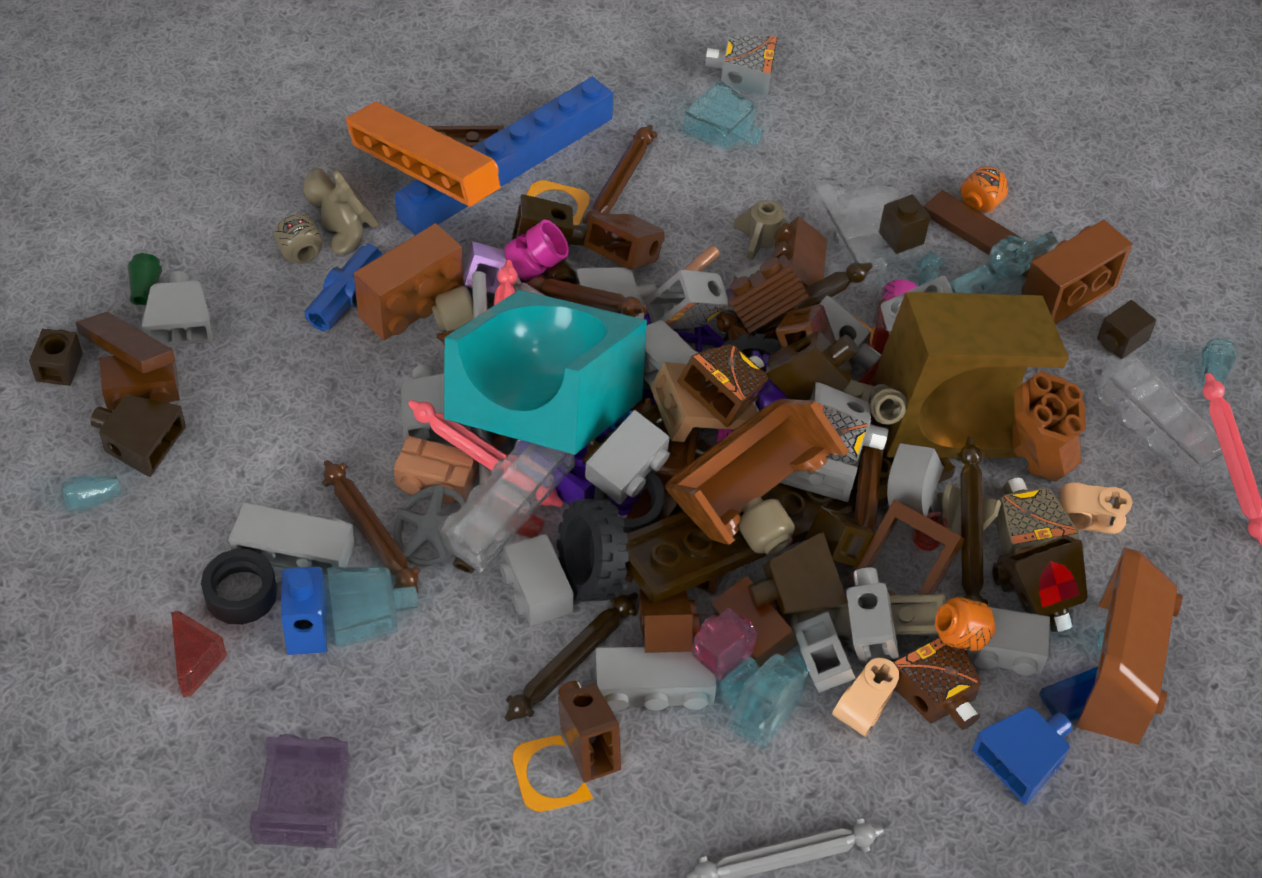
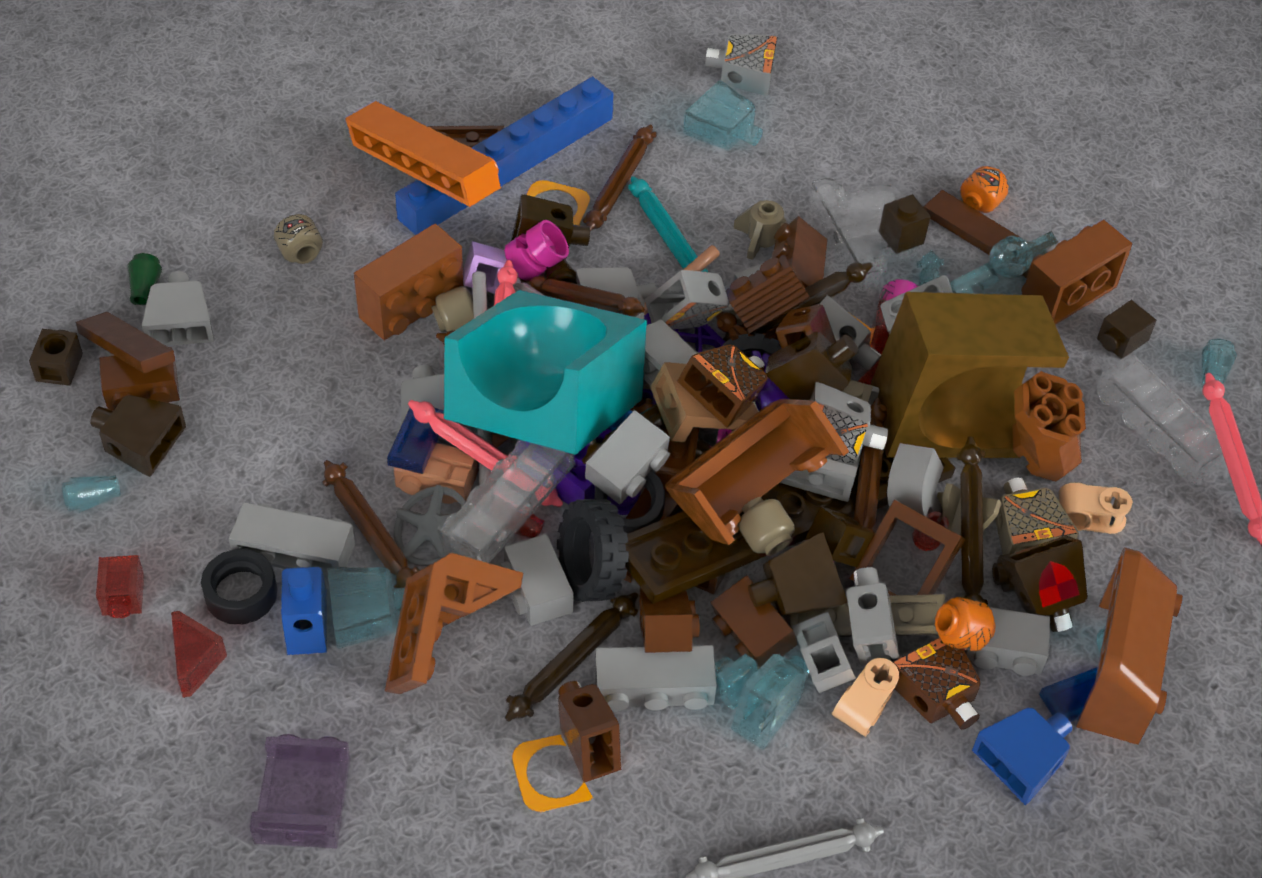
dark tan animal [303,168,380,255] -> none
blue piece [304,243,383,332] -> none
reddish brown torso [583,214,665,270] -> none
clear pink brick [693,608,758,681] -> none
dark tan cone [870,384,907,424] -> none
none -> clear red brick [96,555,144,618]
none -> dark orange bracket [385,553,523,694]
none -> clear blue tile [387,408,444,474]
none -> teal wheel [628,176,708,272]

